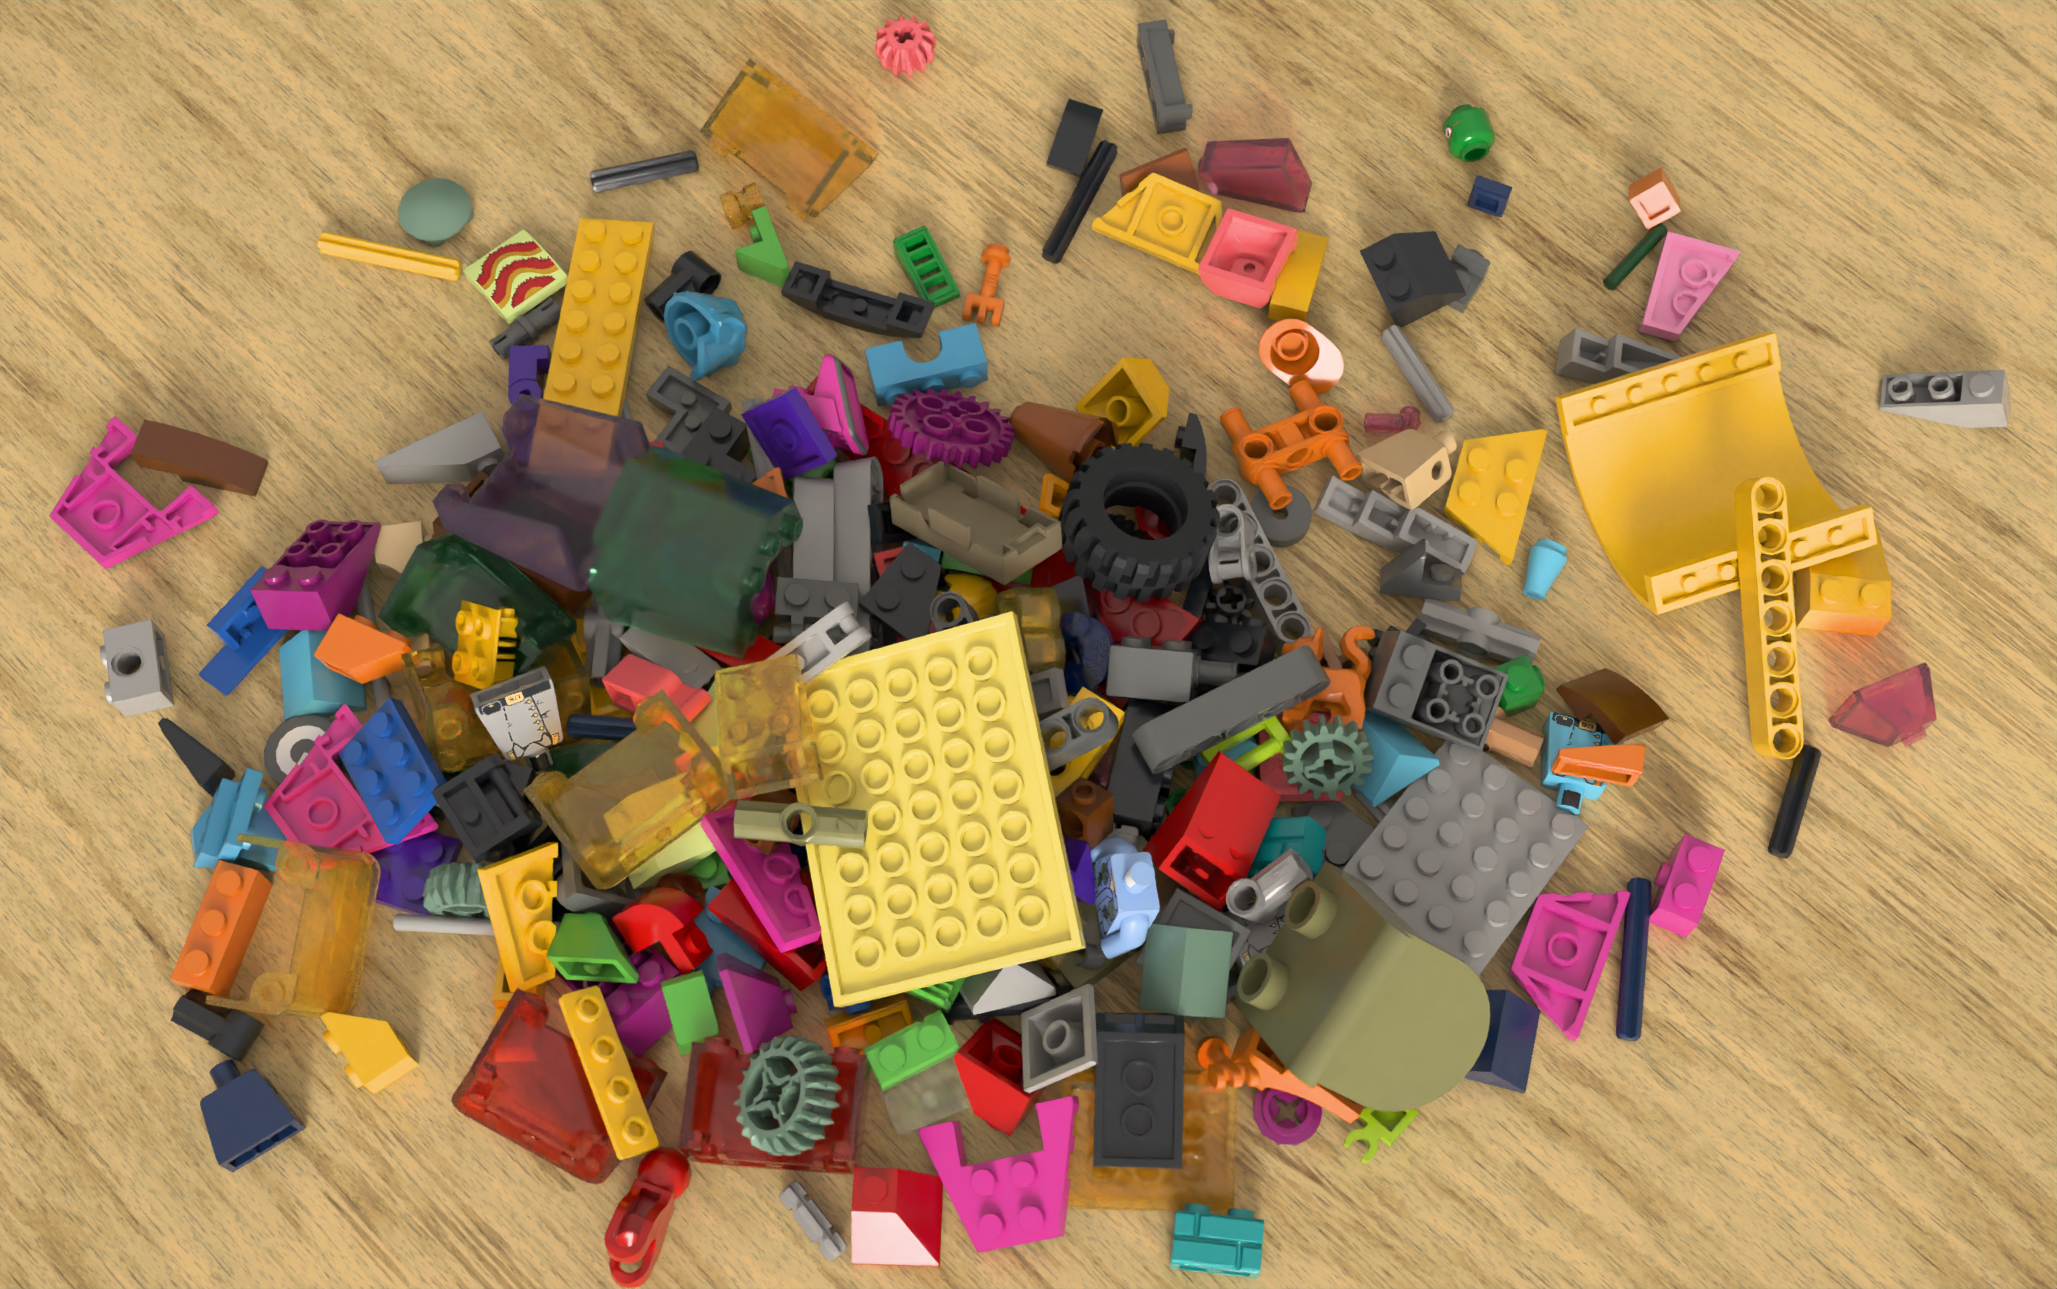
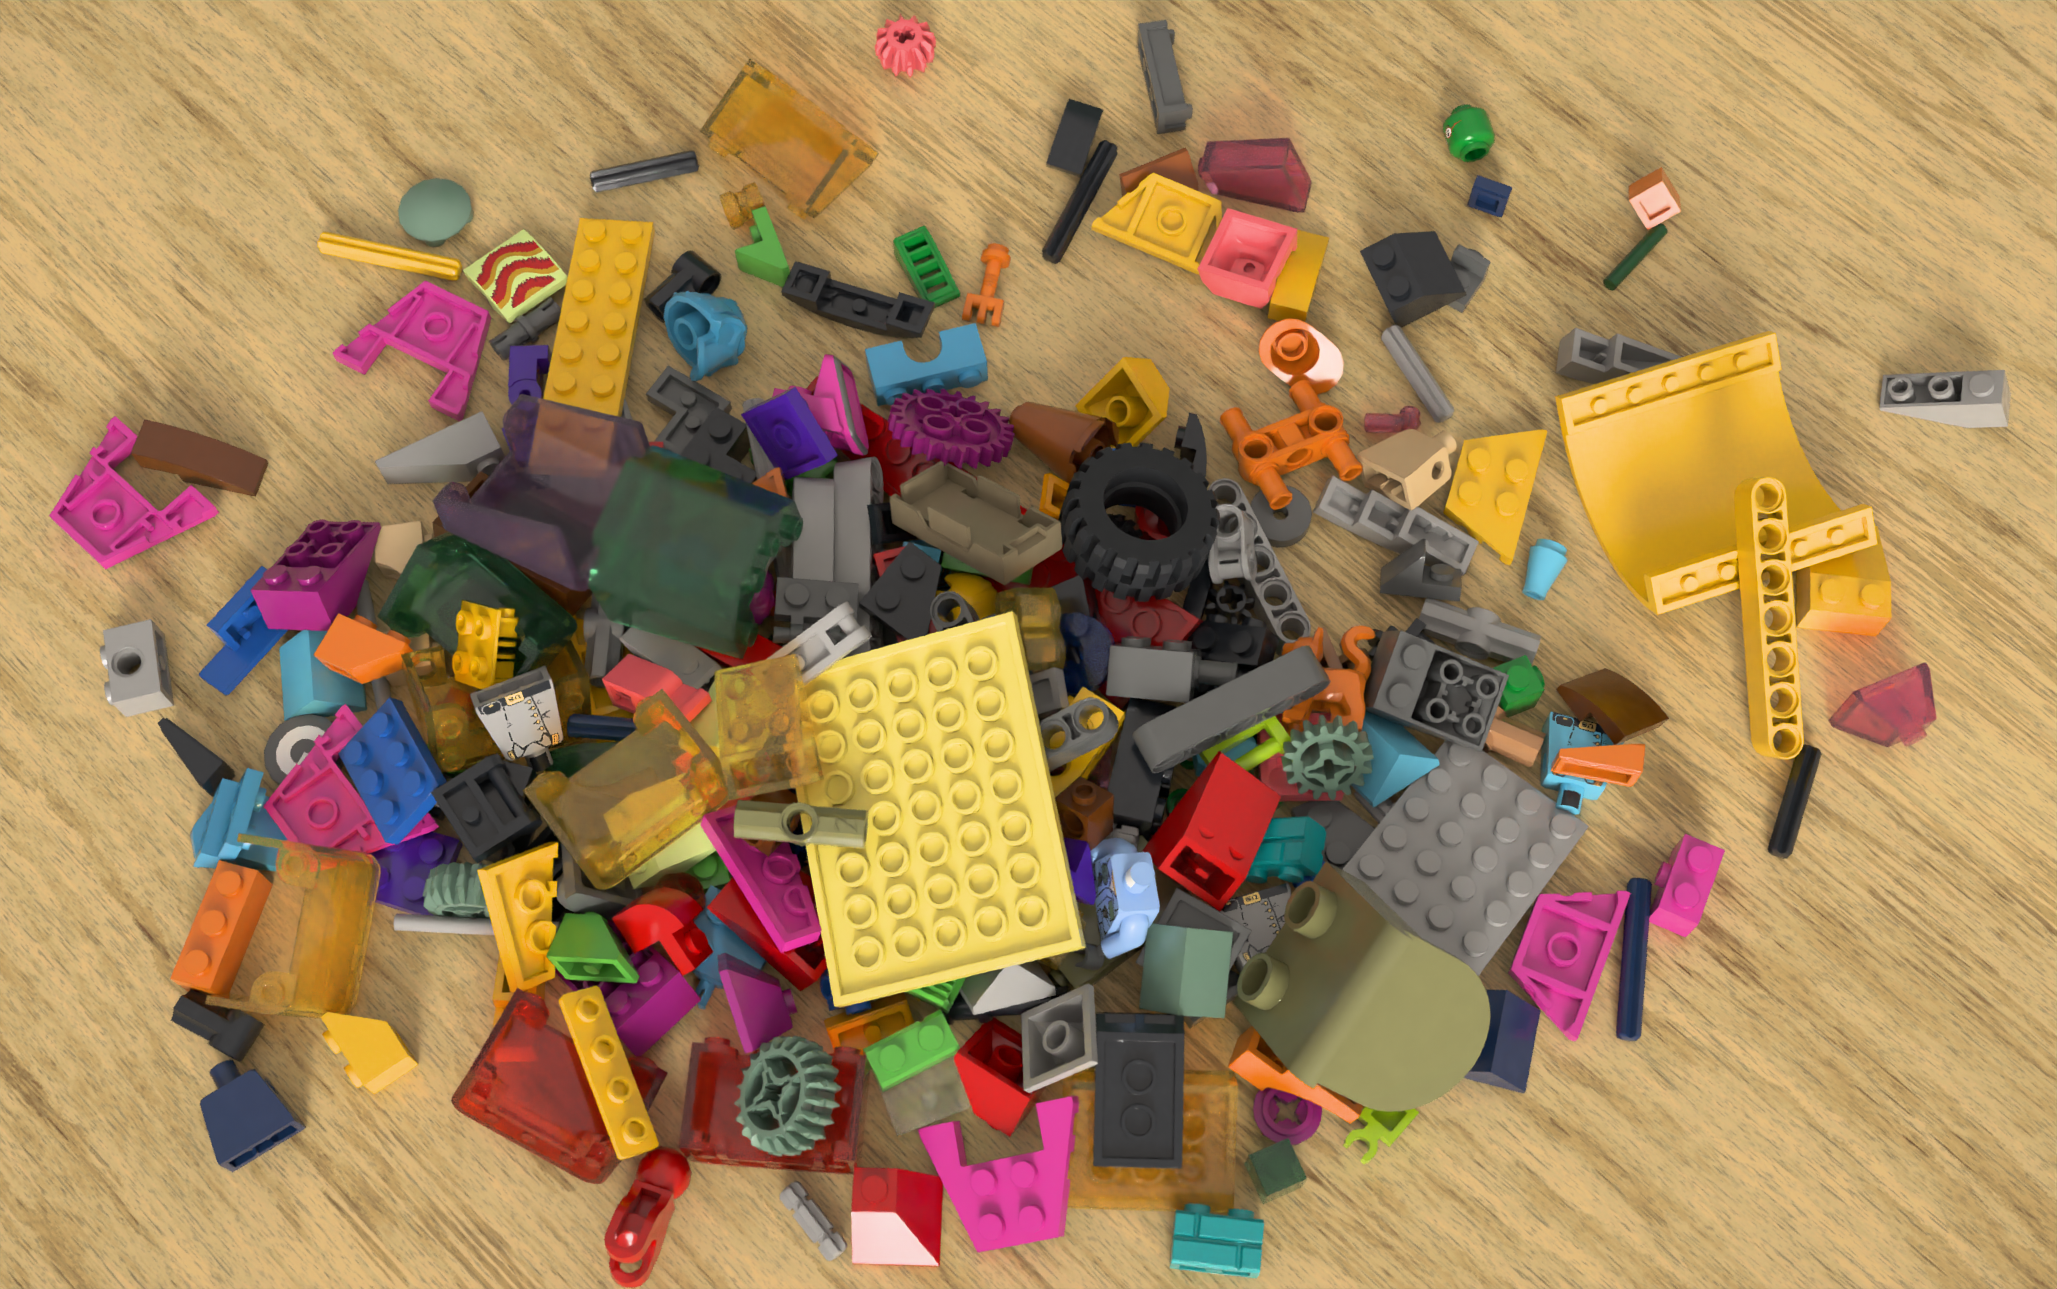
bright green slope [660,970,722,1055] -> none
orange hinge [1195,1035,1259,1089] -> none
light grey piece [1226,848,1314,925] -> none
bright pink wing [1639,231,1741,342] -> none
none -> dark pink wing [332,281,492,422]
none -> clear green brick [1245,1138,1307,1204]

